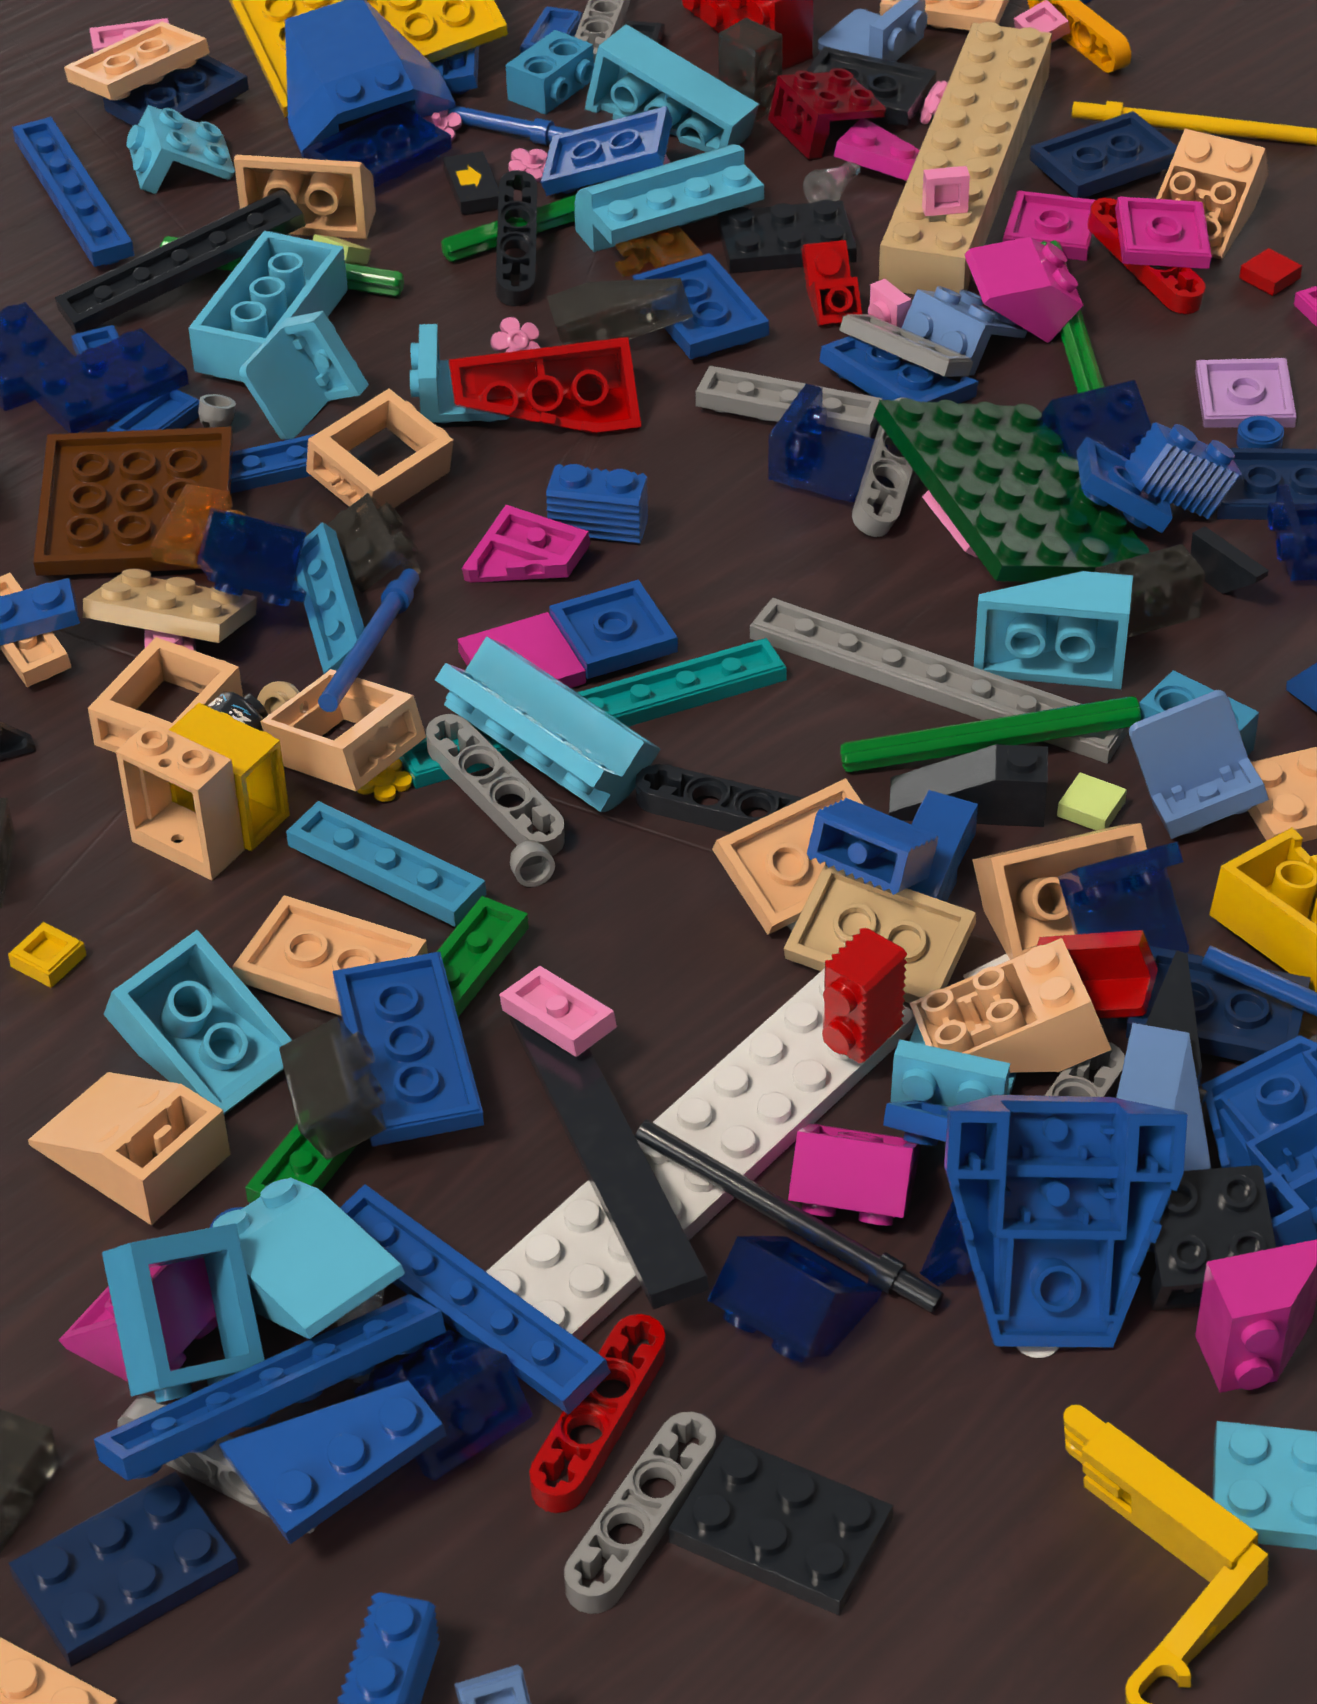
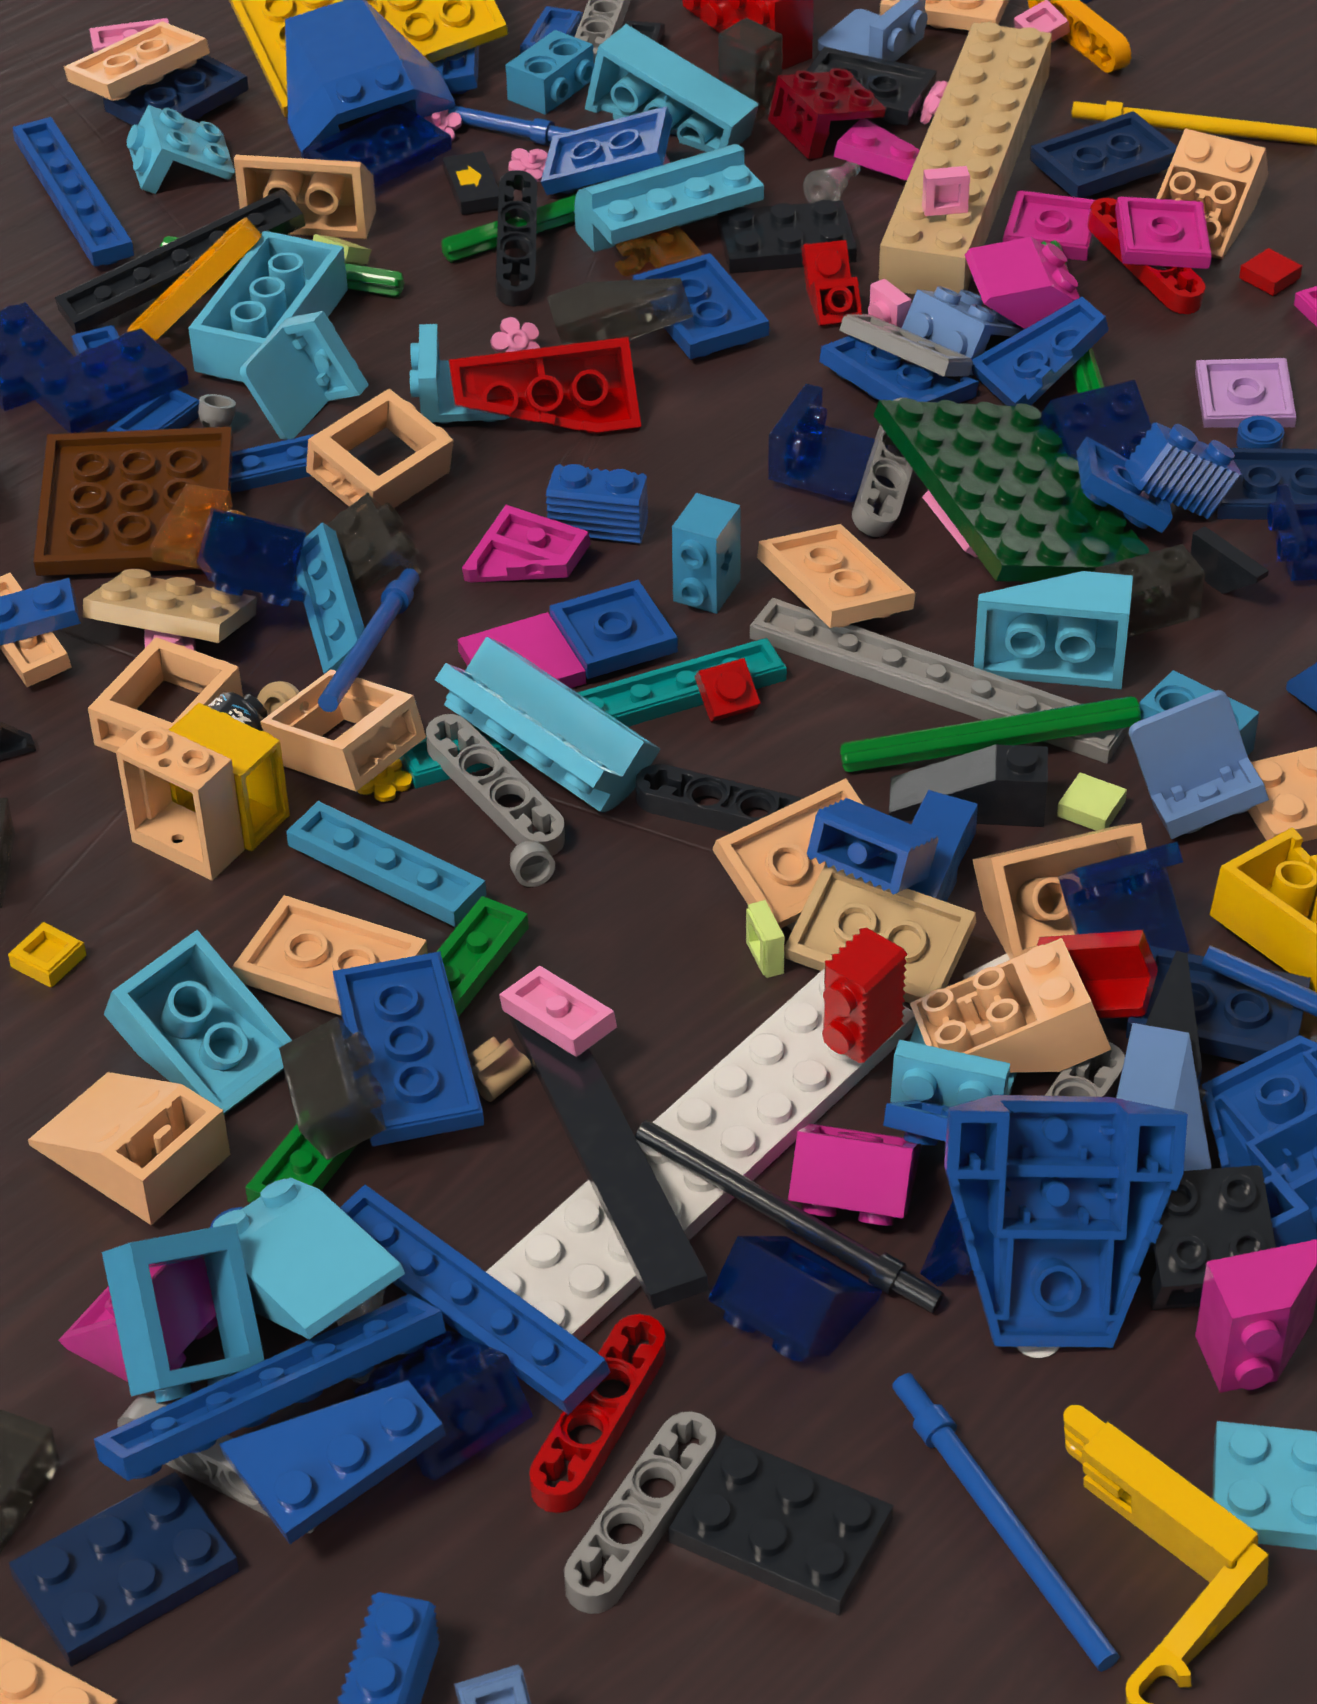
light grey plate [696,366,882,439] -> none
none -> light orange beam [127,218,261,348]
none -> tan plate [468,1036,532,1102]
none -> dark azure brick [672,493,741,614]
none -> red plate [694,658,761,722]
none -> yellowish green tile [746,900,785,978]
none -> light nougat plate [757,524,916,628]
none -> blue bar [892,1373,1119,1671]
none -> blue wing [971,297,1109,407]

